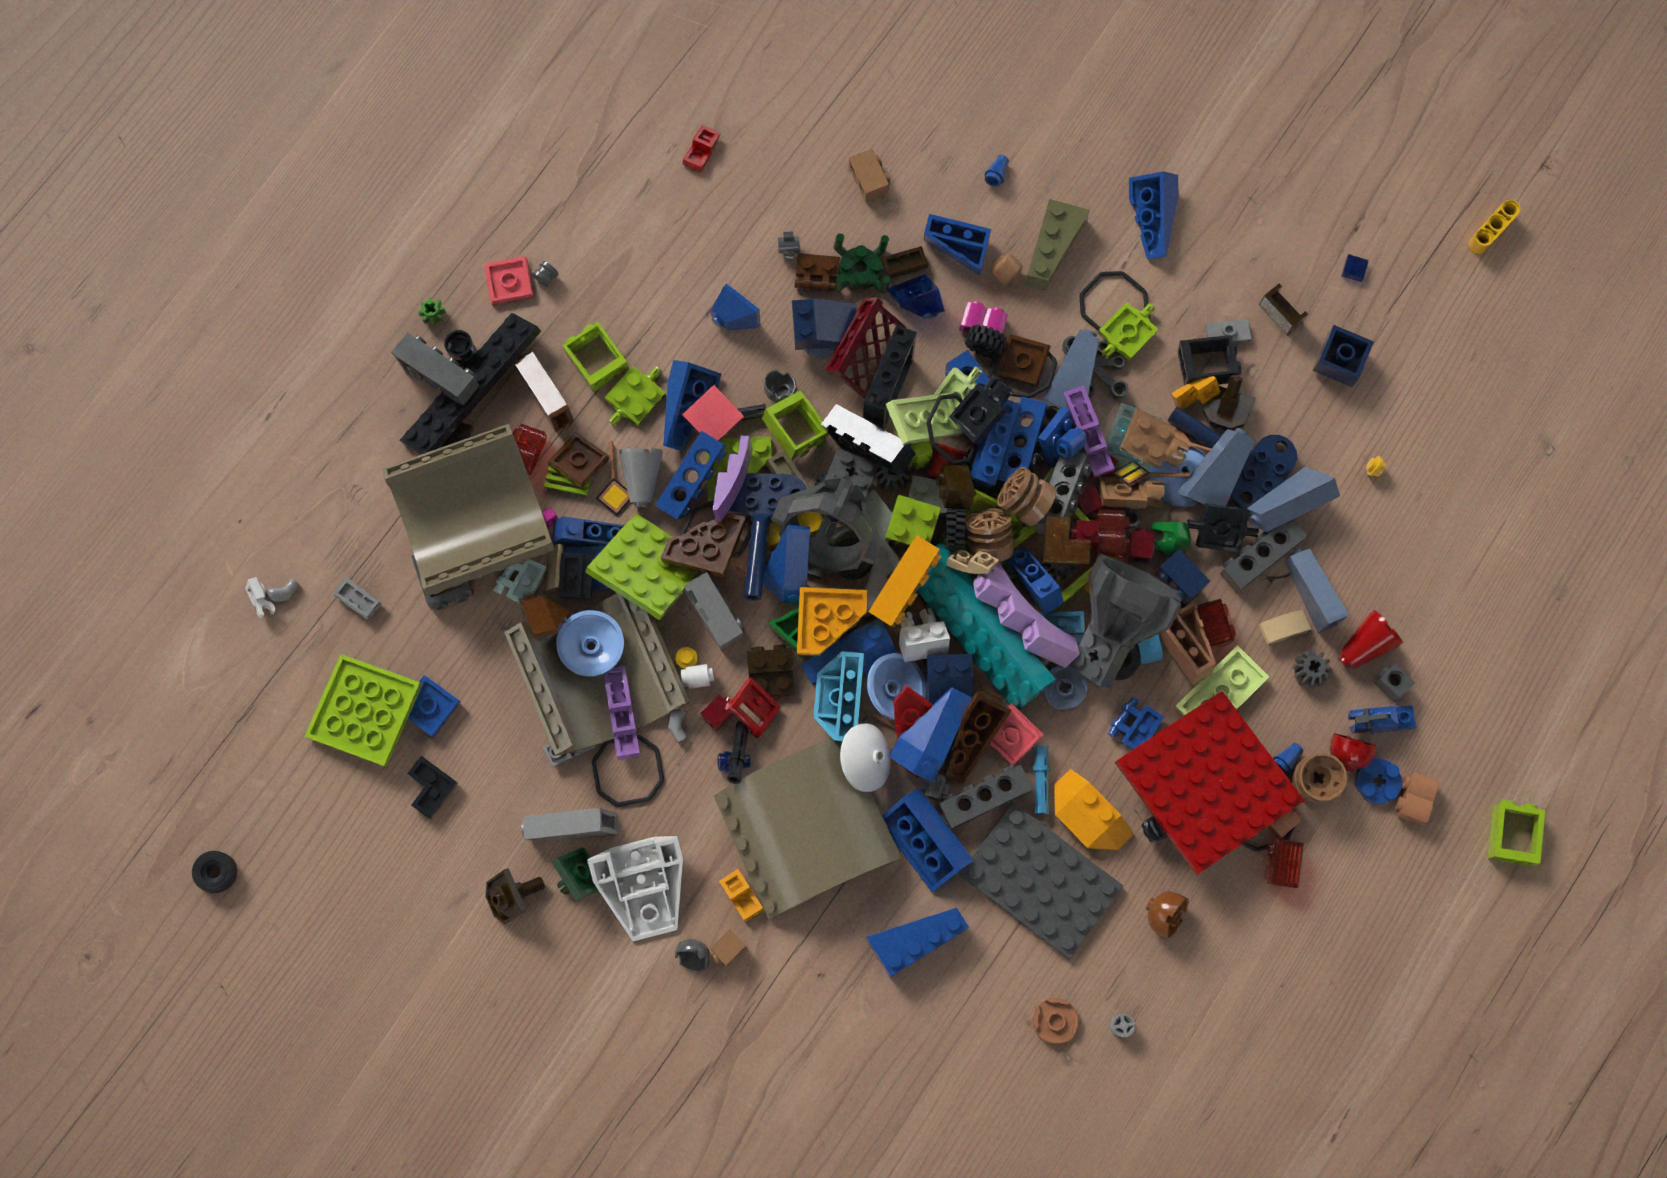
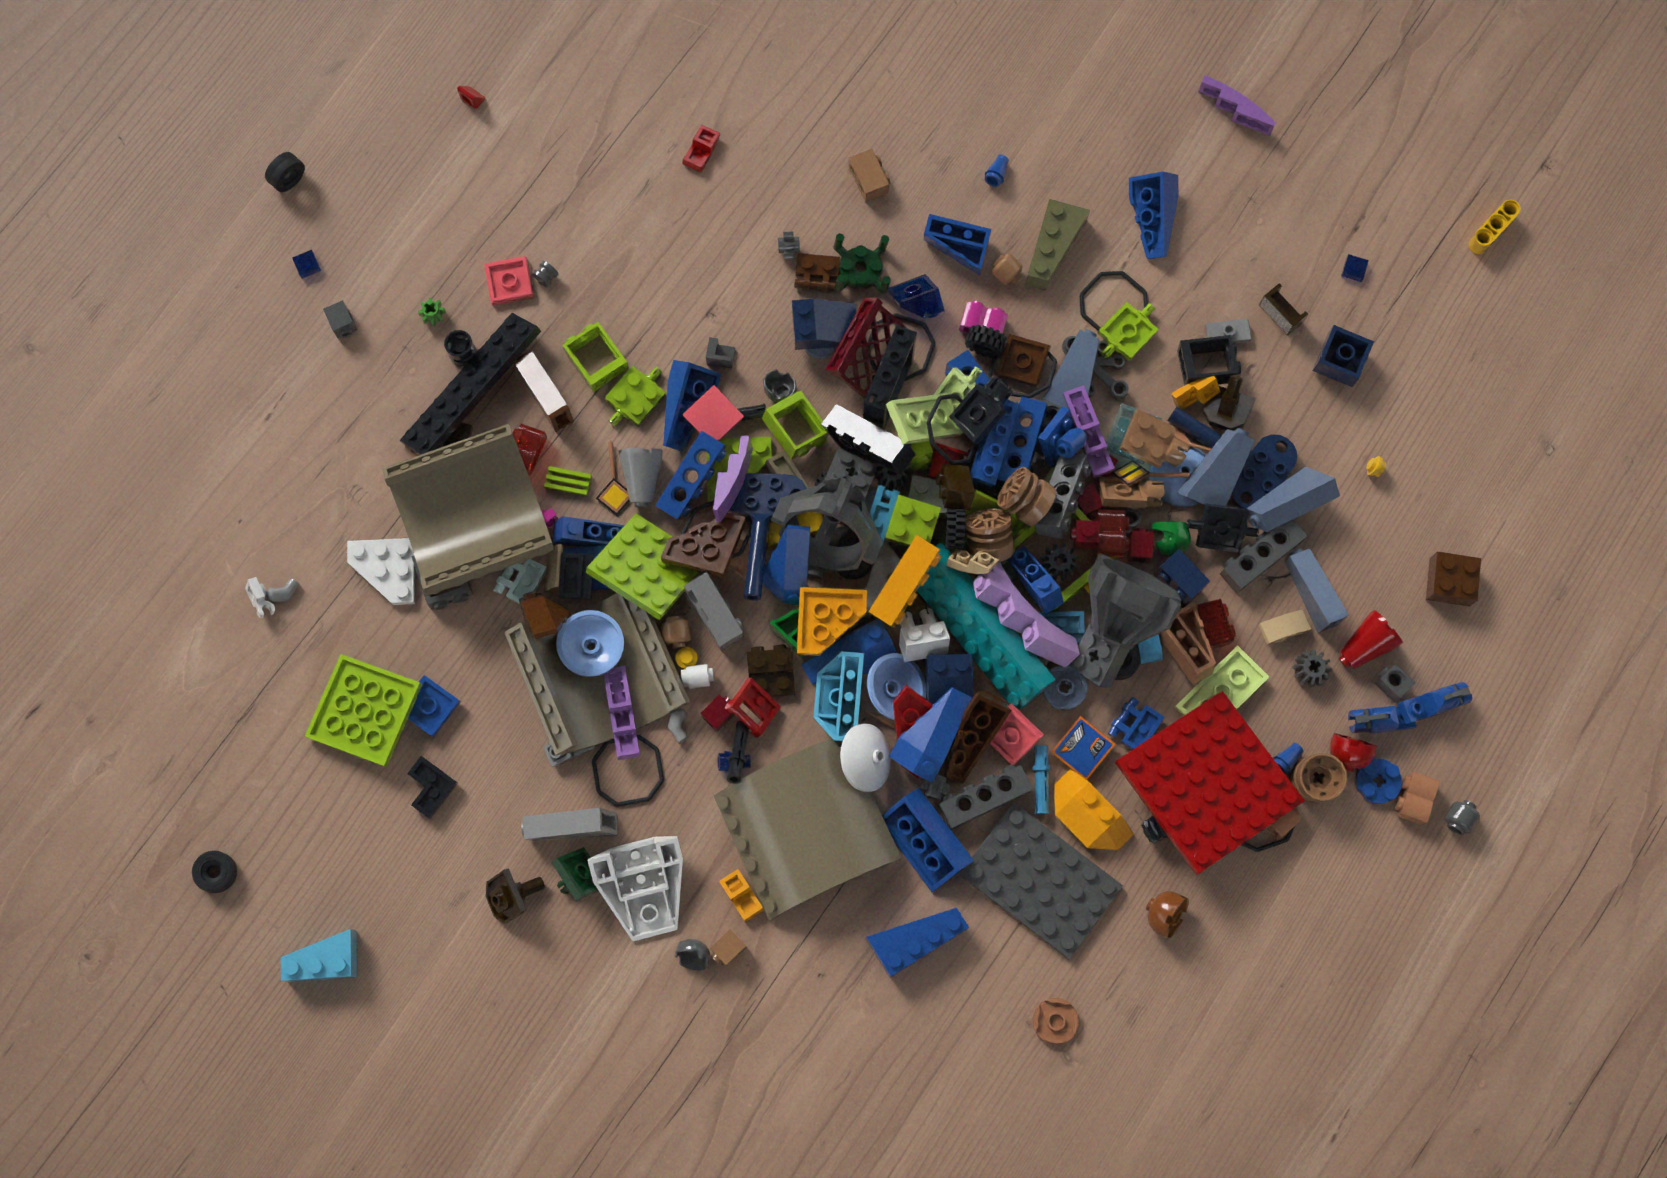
light grey plate [333,577,382,621] -> none
dark grey wedge [391,332,479,406] -> none
reddish brown tile [548,432,610,489] -> none
blue slope [711,283,761,330] -> none
dark brown plate [881,246,928,278] -> none
clear orange plate [1043,516,1091,564] -> none
light grey wheel [1110,1014,1135,1038] -> none
clear red brick [1264,839,1304,889] -> none
lime window [1488,800,1545,866] -> none
none -> black tyre [265,152,305,192]
none -> medium azure wedge [281,929,357,982]
none -> clear blue plate [292,249,321,279]
none -> dark grey brick [323,300,357,338]
none -> white plate [347,538,415,605]
none -> red slope [457,86,485,109]
none -> medium nougat head [661,615,692,649]
none -> dark grey panel [706,337,735,369]
none -> black piece [867,313,935,381]
none -> dark azure plate [869,485,900,549]
none -> slope [1051,715,1116,780]
none -> medium lavender slope [1198,75,1276,135]
none -> blue plate [1398,682,1473,724]
none -> reddish brown brick [1426,551,1481,607]
none -> dark grey head [1445,800,1480,835]

